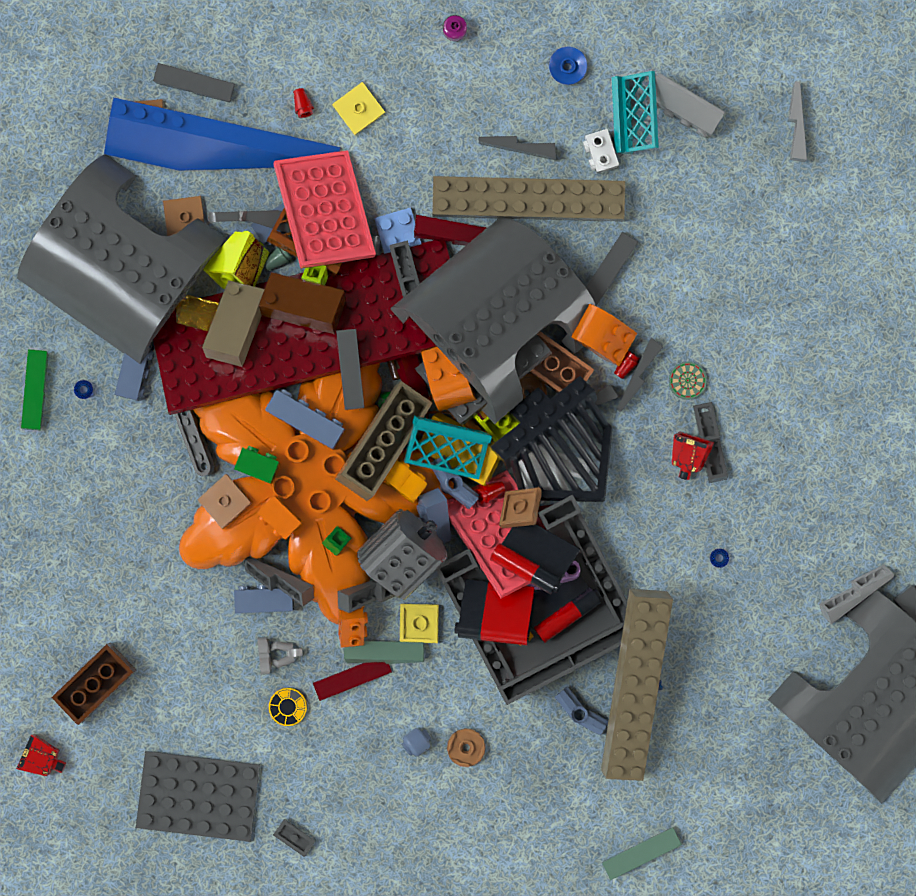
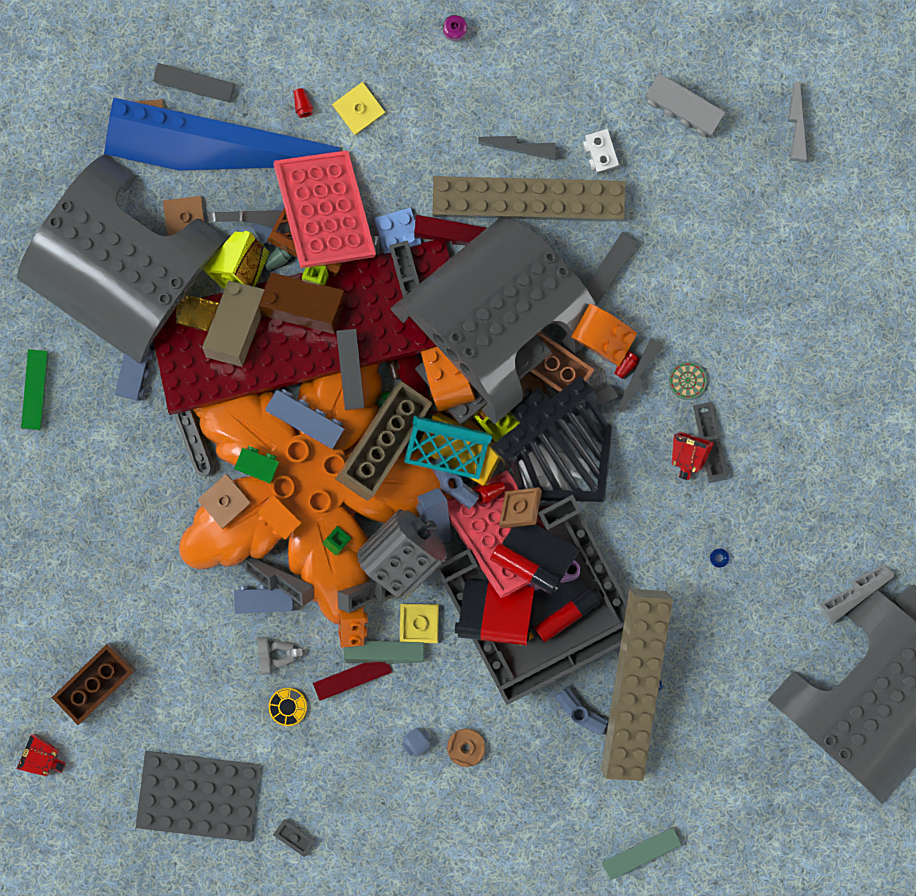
clear blue plate [74,380,93,399] -> none
light orange brick [383,460,427,503] -> none
blue dish [549,47,587,85] -> none
teal fence [611,71,659,154] -> none

